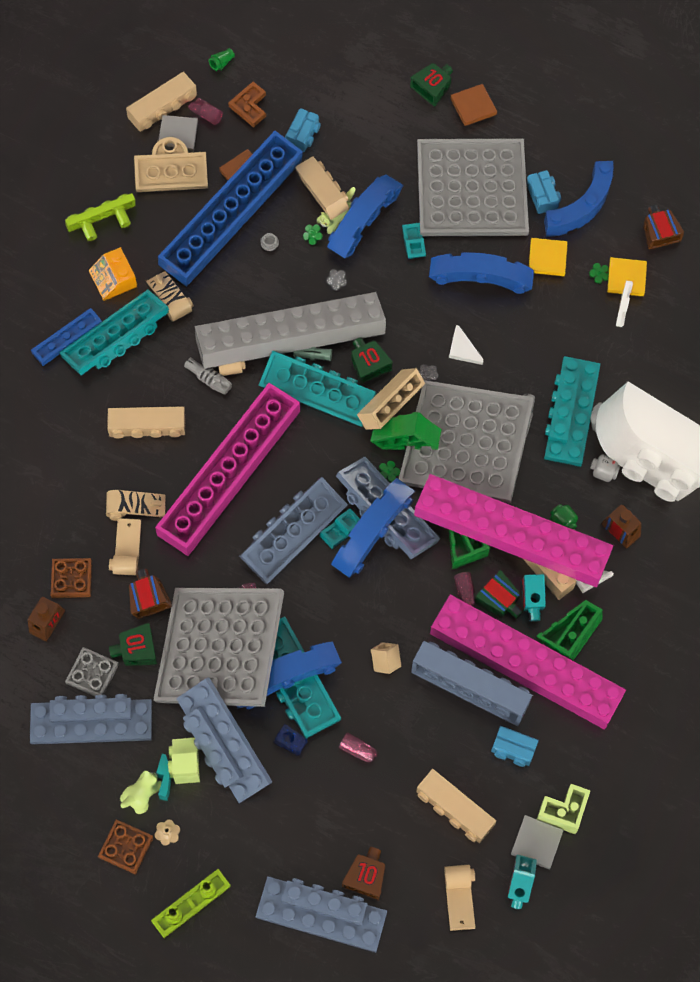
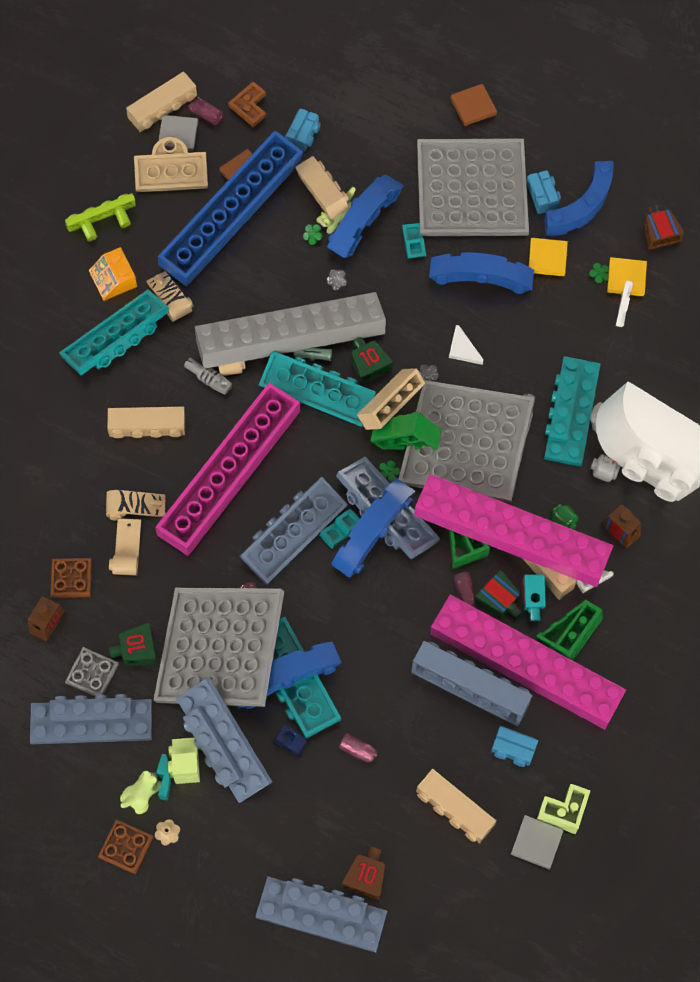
blue plate [31,308,102,366] -> none
torso [129,569,172,619] -> none
lime plate [151,869,231,938] -> none
green cone [209,48,235,71] -> none
light grey plate [261,233,279,251] -> none
tan panel [371,642,401,674] -> none
dark green torso [410,64,453,107] -> none
tan door [444,865,475,931] -> none
teal torso [508,855,537,909] -> none

